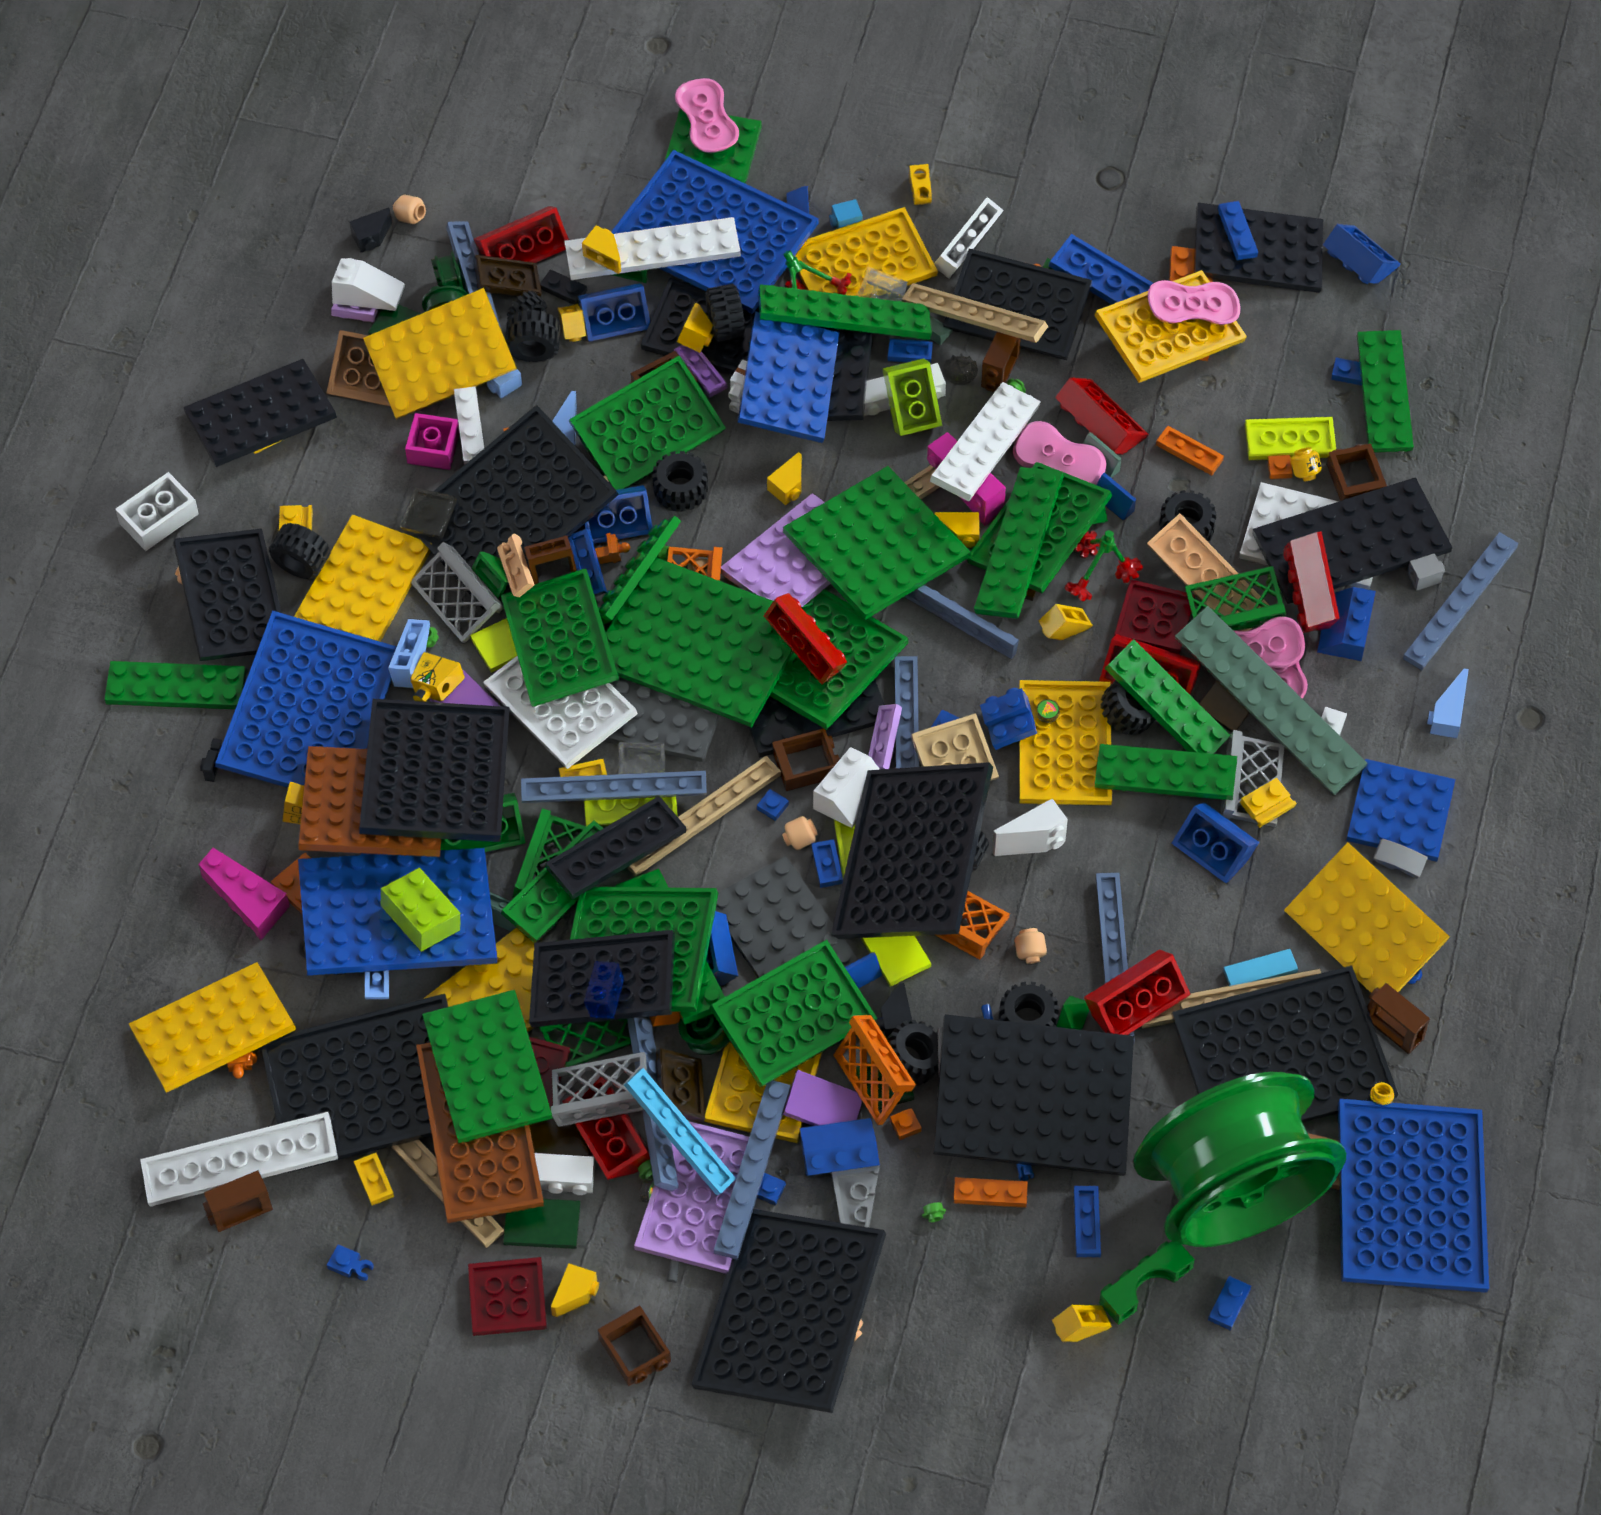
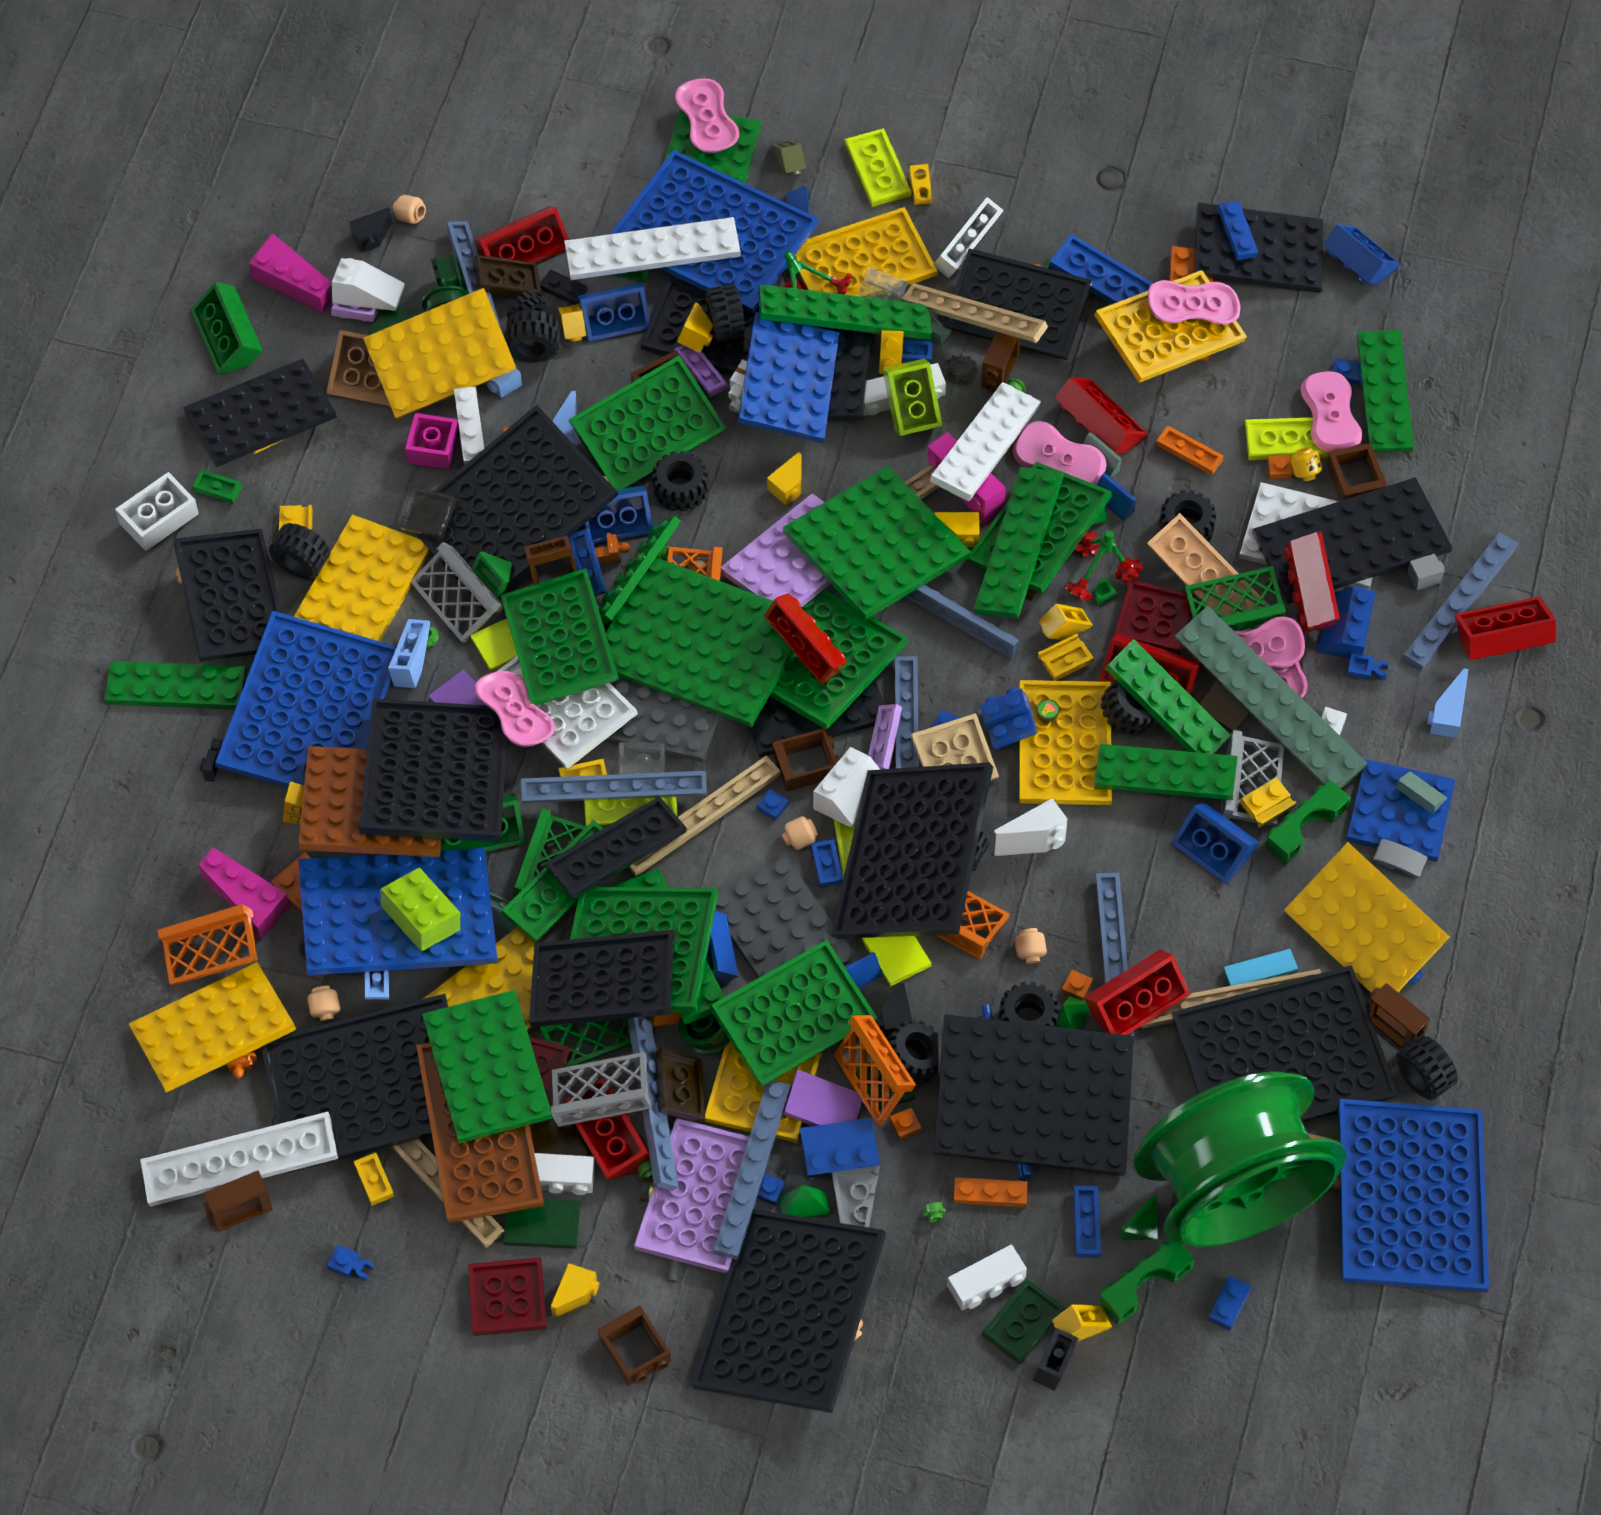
yellow torso [411,652,465,702] -> none
light nougat plate [497,534,534,597] -> none
yellow slope [582,225,621,274] -> none
clear blue brick [584,961,624,1019] -> none
medium azure plate [624,1068,736,1196] -> none
dark azure brick [829,199,863,229] -> none
yellow plate [1370,1082,1394,1105] -> none
none -> orange fence [158,904,258,986]
none -> green slope [190,282,263,375]
none -> green plate [192,469,242,504]
none -> dark pink wedge [249,233,332,313]
none -> light nougat head [307,986,340,1022]
none -> bright pink plate [475,671,555,747]
none -> olive slope [771,140,806,175]
none -> green slope [779,1185,830,1218]
none -> neon yellow tile [844,128,912,207]
none -> yellow plate [879,330,904,374]
none -> white brick [947,1244,1027,1311]
none -> dark green tile [981,1279,1066,1364]
none -> black slope [1032,1328,1079,1391]
none -> yellow plate [1038,634,1094,681]
none -> orange plate [1062,970,1093,1000]
none -> green tile [1094,577,1117,607]
none -> green slope [1120,1195,1158,1241]
none -> green arch [1266,780,1351,865]
none -> bright pink plate [1301,372,1362,452]
none -> blue plate [1347,652,1389,680]
none -> sand green slope [1396,771,1447,814]
none -> black tyre [1396,1035,1458,1101]
none -> red slope [1455,596,1556,660]

